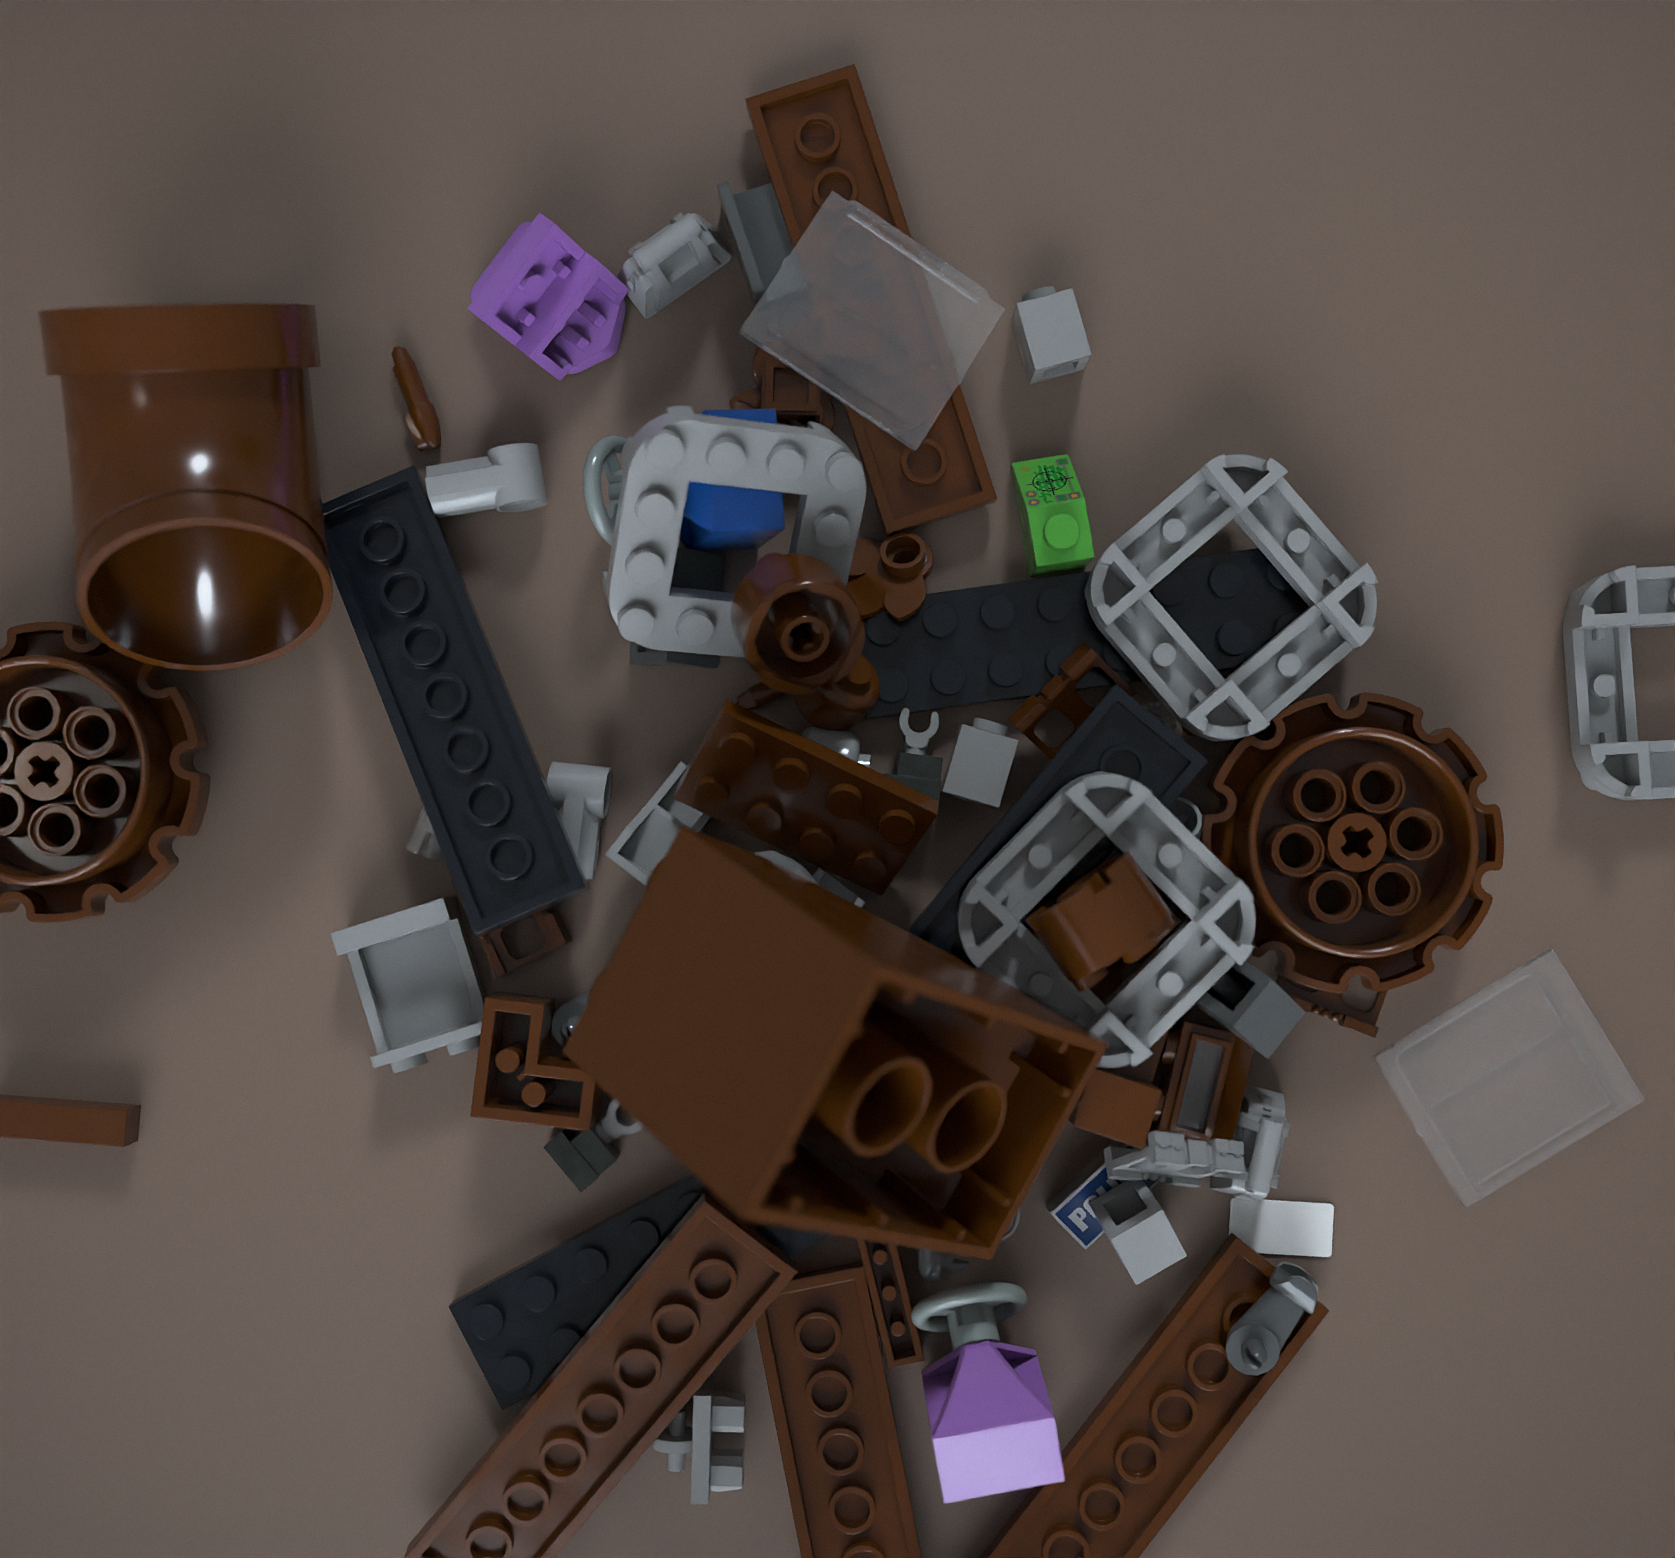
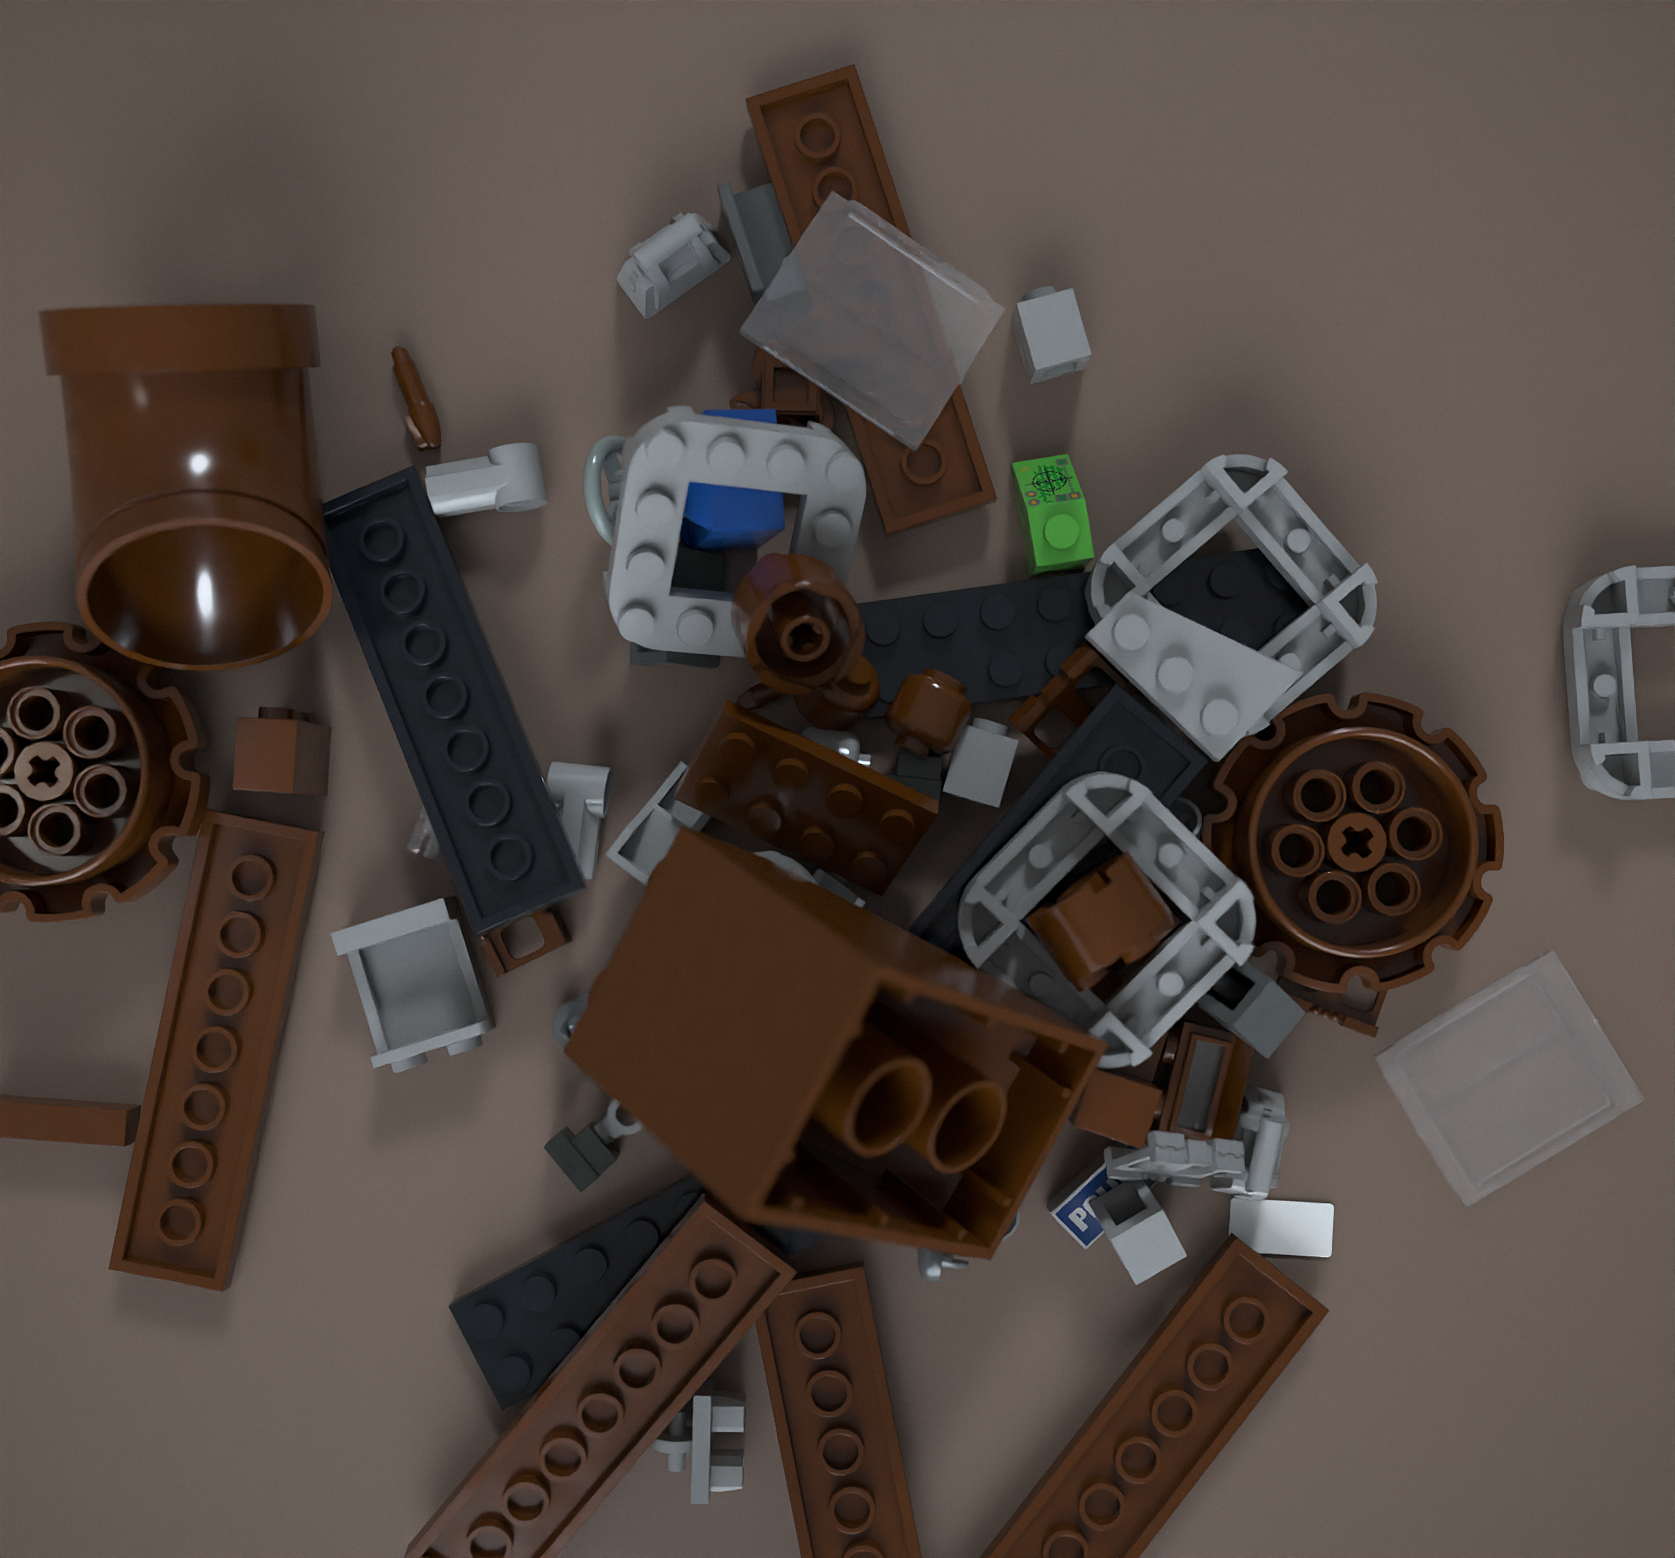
medium lavender piece [467,212,630,382] -> none
reddish brown brick [470,991,602,1131] -> none
reddish brown plate [846,532,933,622] -> none
reddish brown piece [857,1238,925,1370] -> none
medium lavender piece [911,1282,1065,1503] -> none
dark grey piece [1225,1262,1319,1375] -> none
none -> reddish brown plate [108,809,325,1292]
none -> reddish brown brick [232,707,332,796]
none -> reddish brown head [885,668,972,760]
none -> light grey wing [1084,591,1303,762]

